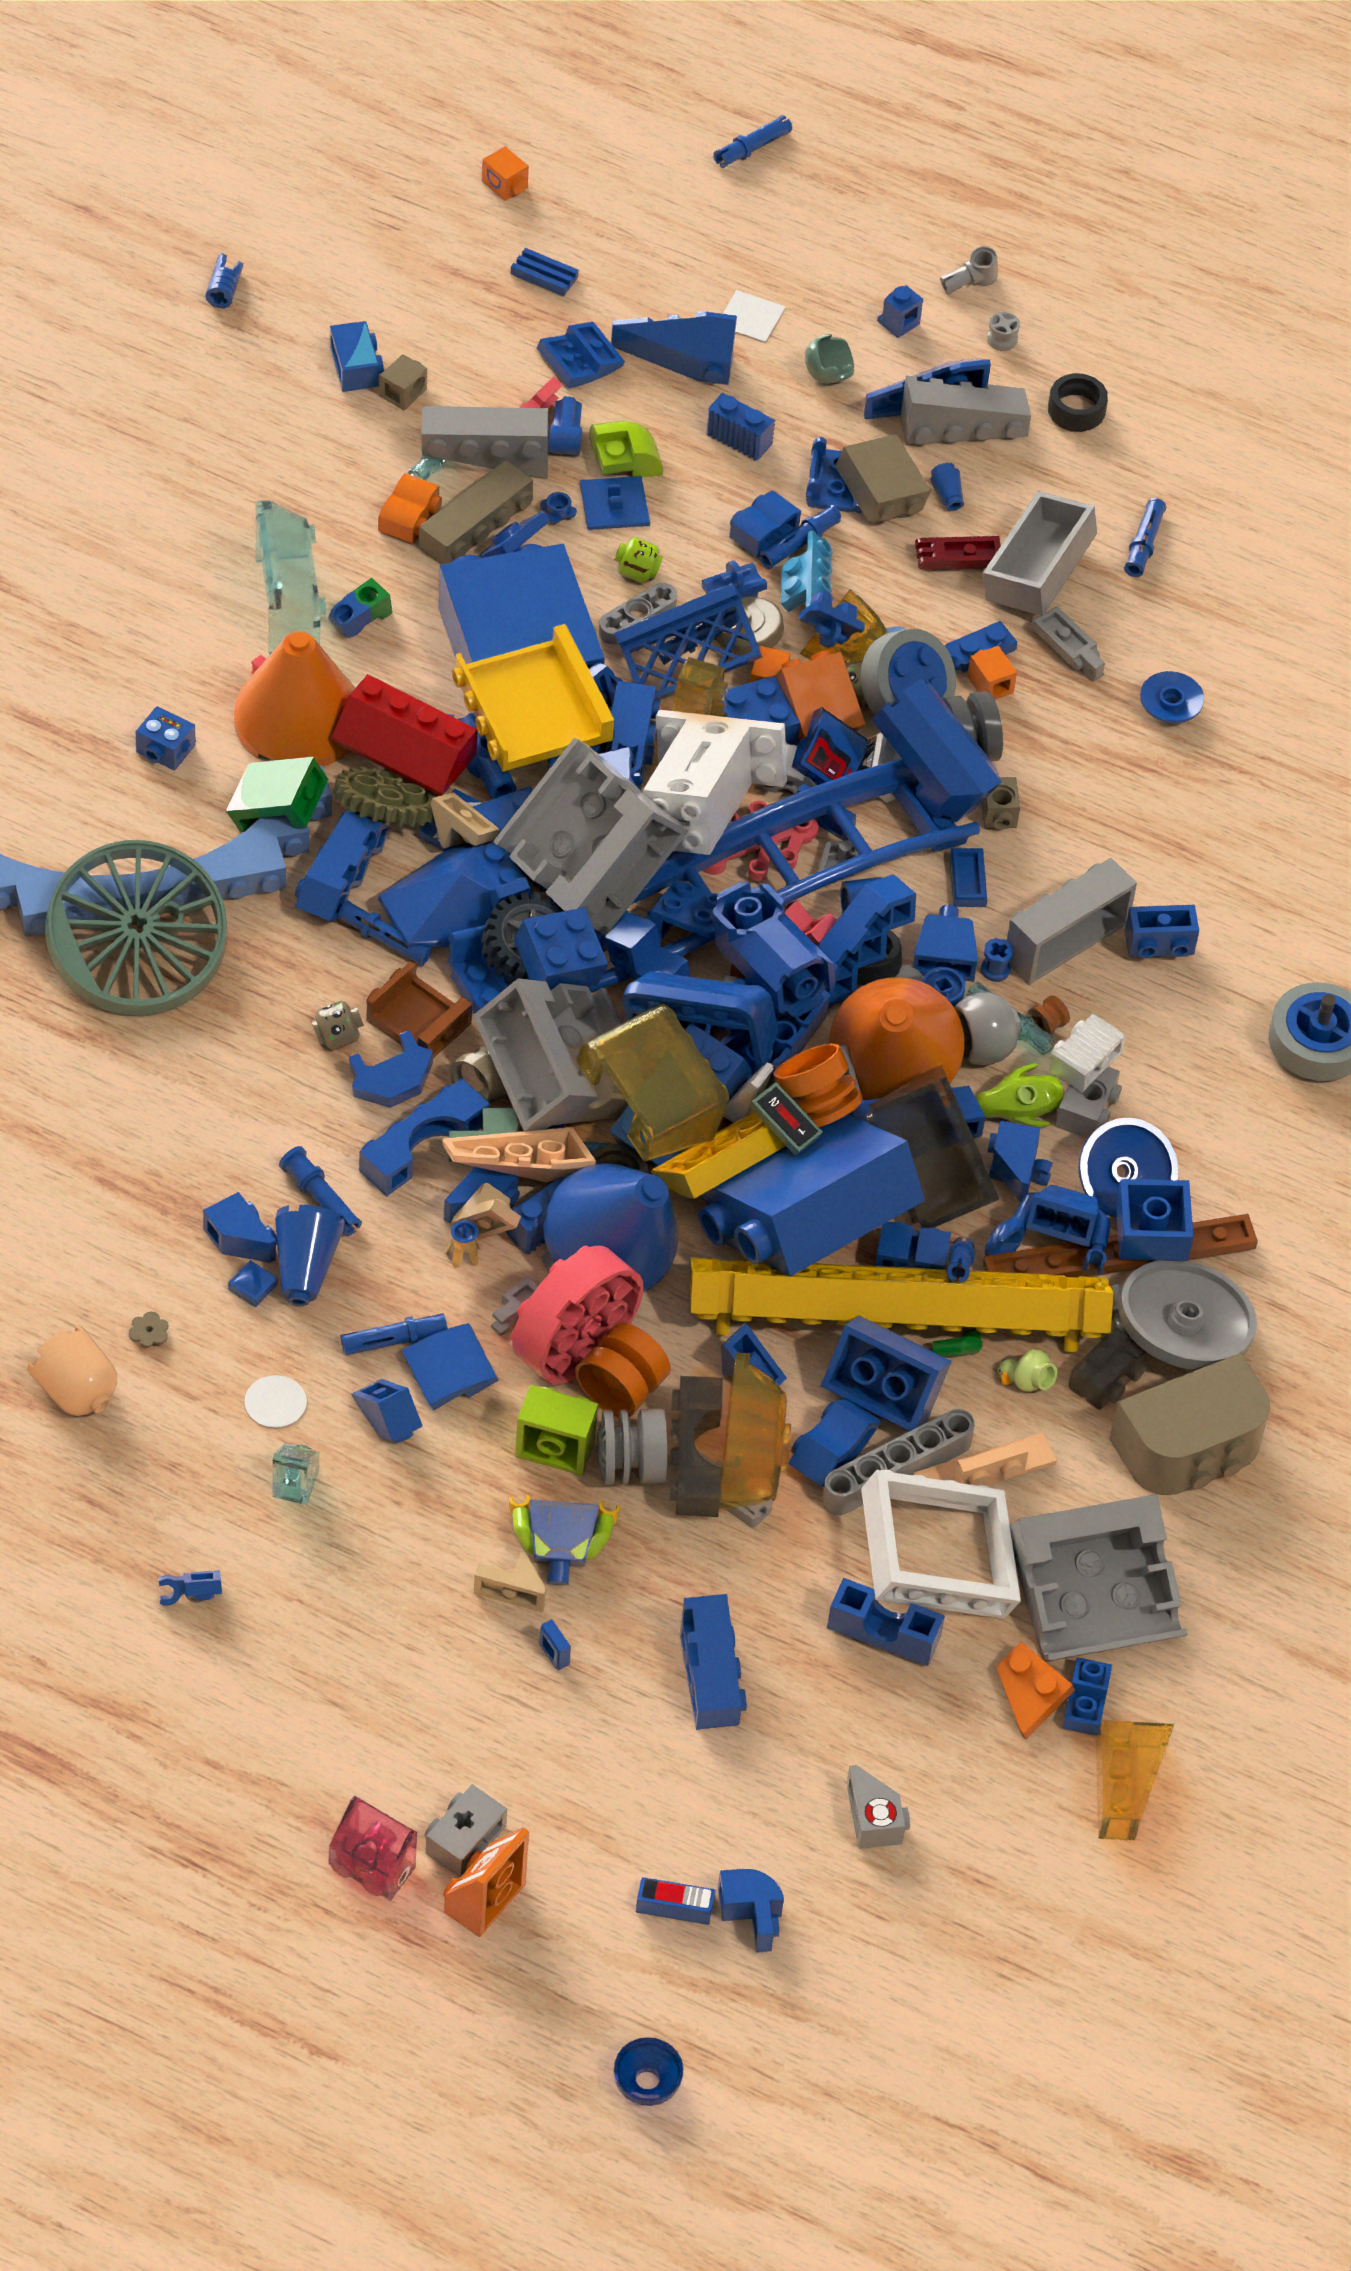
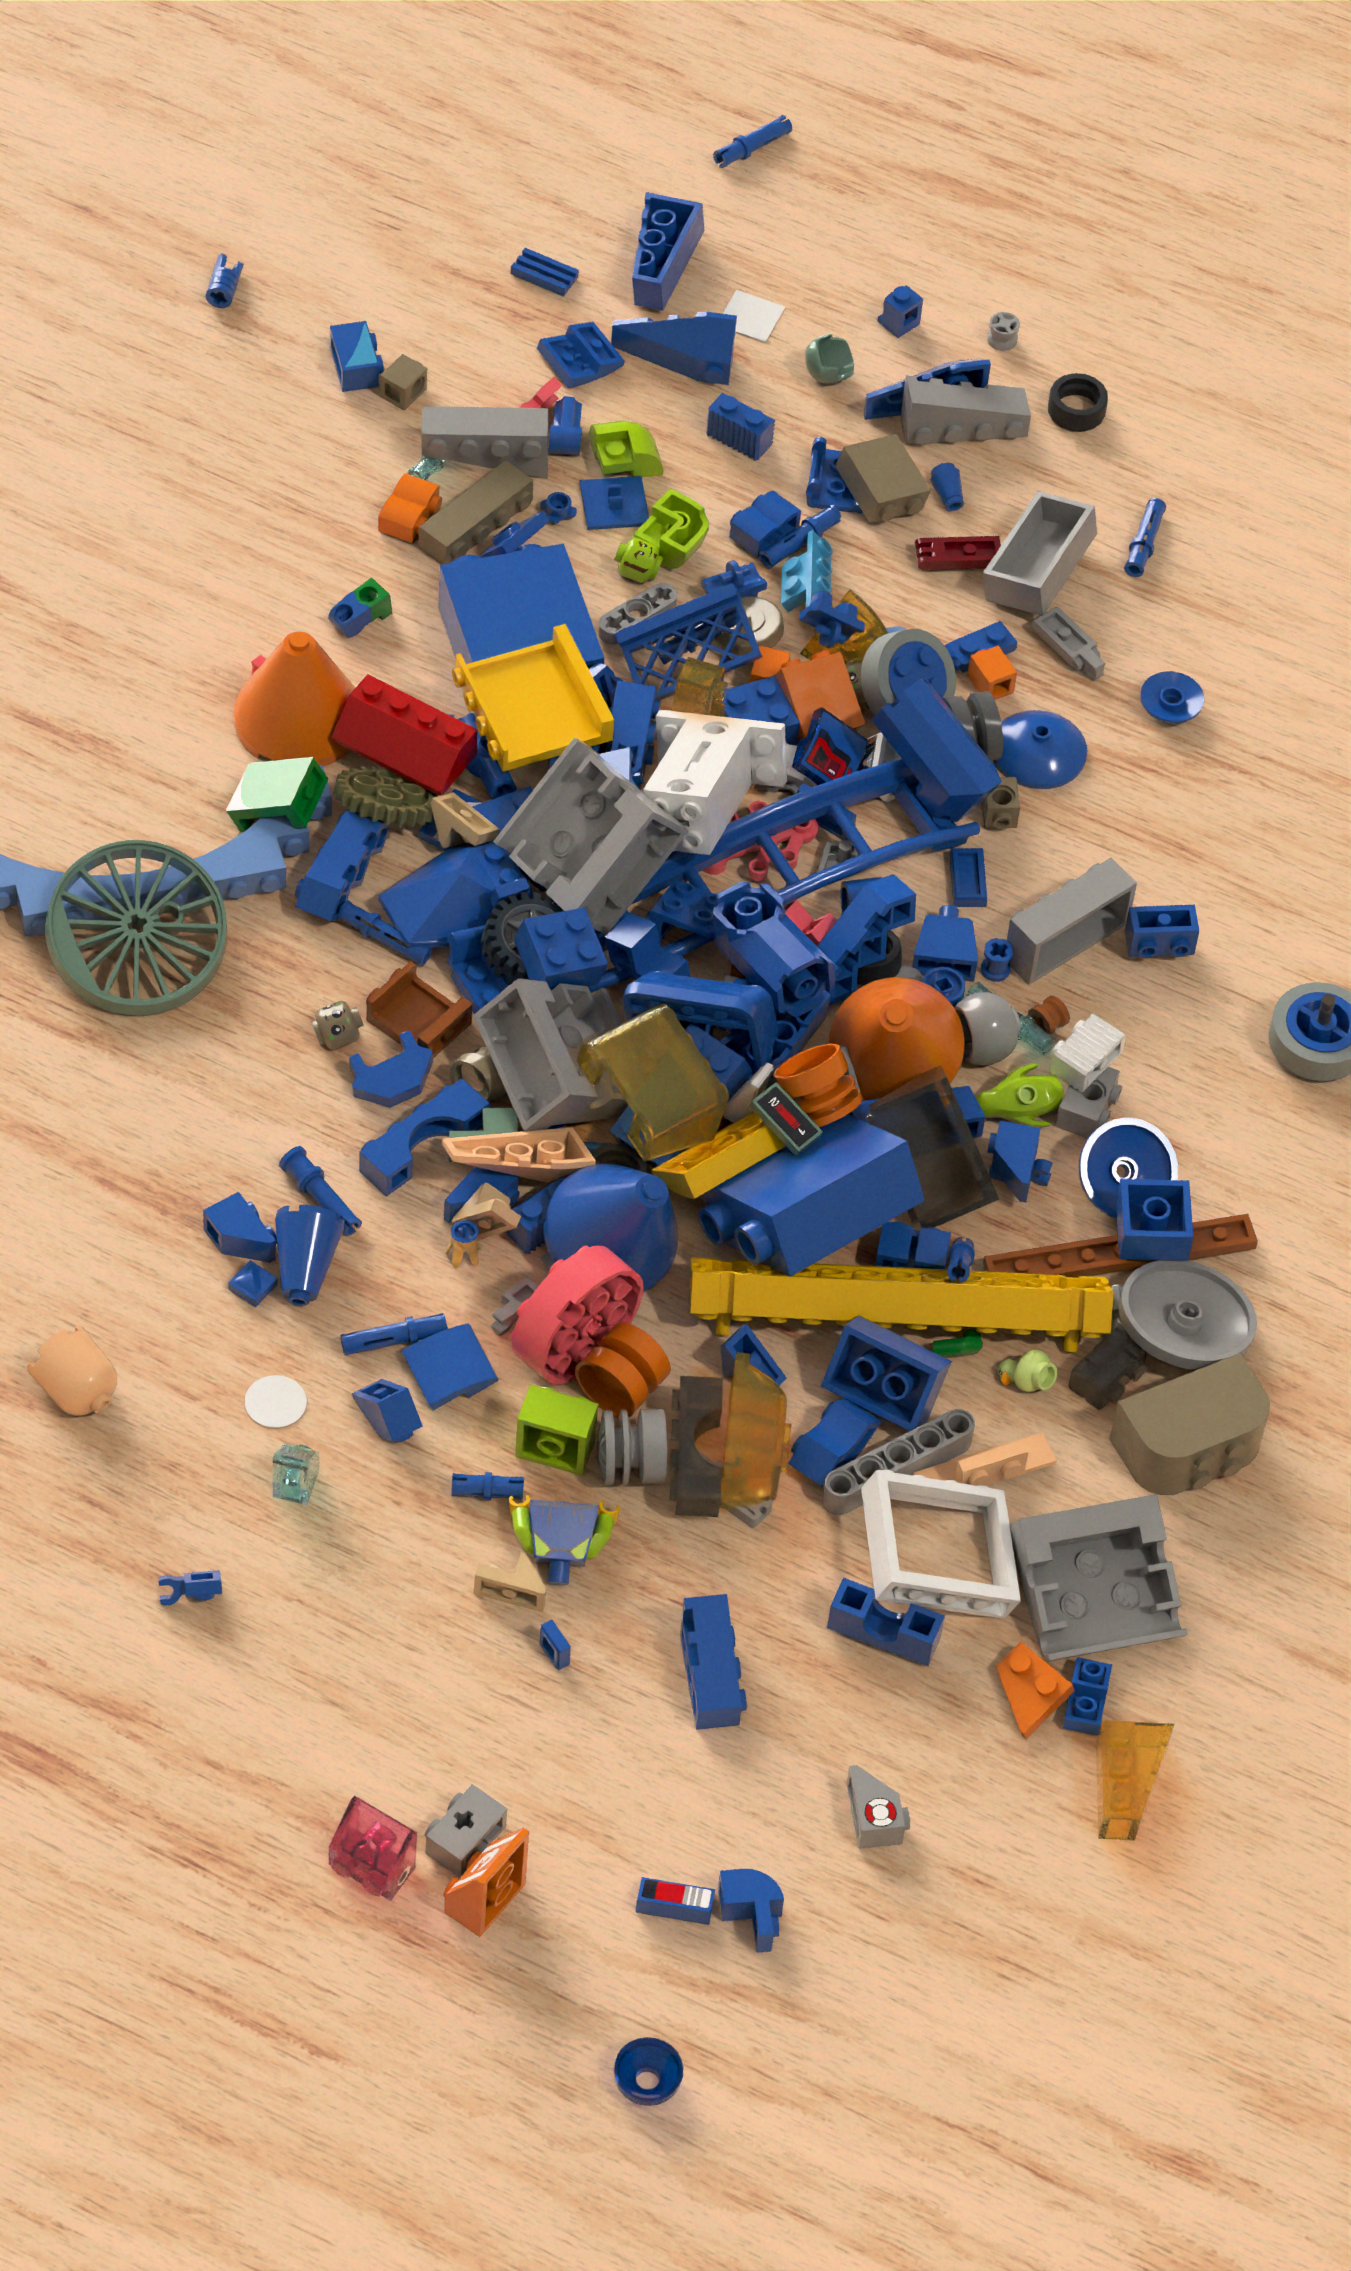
dark tan plant [129,1311,169,1347] -> none
blue head [135,706,196,771] -> none
clear light blue windscreen [255,500,326,655] -> none
orange brick [482,146,529,201] -> none
light grey pin [940,246,998,294] -> none
blue torso [984,1185,1111,1275] -> none
none -> blue pin [451,1472,524,1501]
none -> blue wedge [632,192,705,311]
none -> lime brick [633,488,709,569]
none -> blue dish [993,710,1087,789]

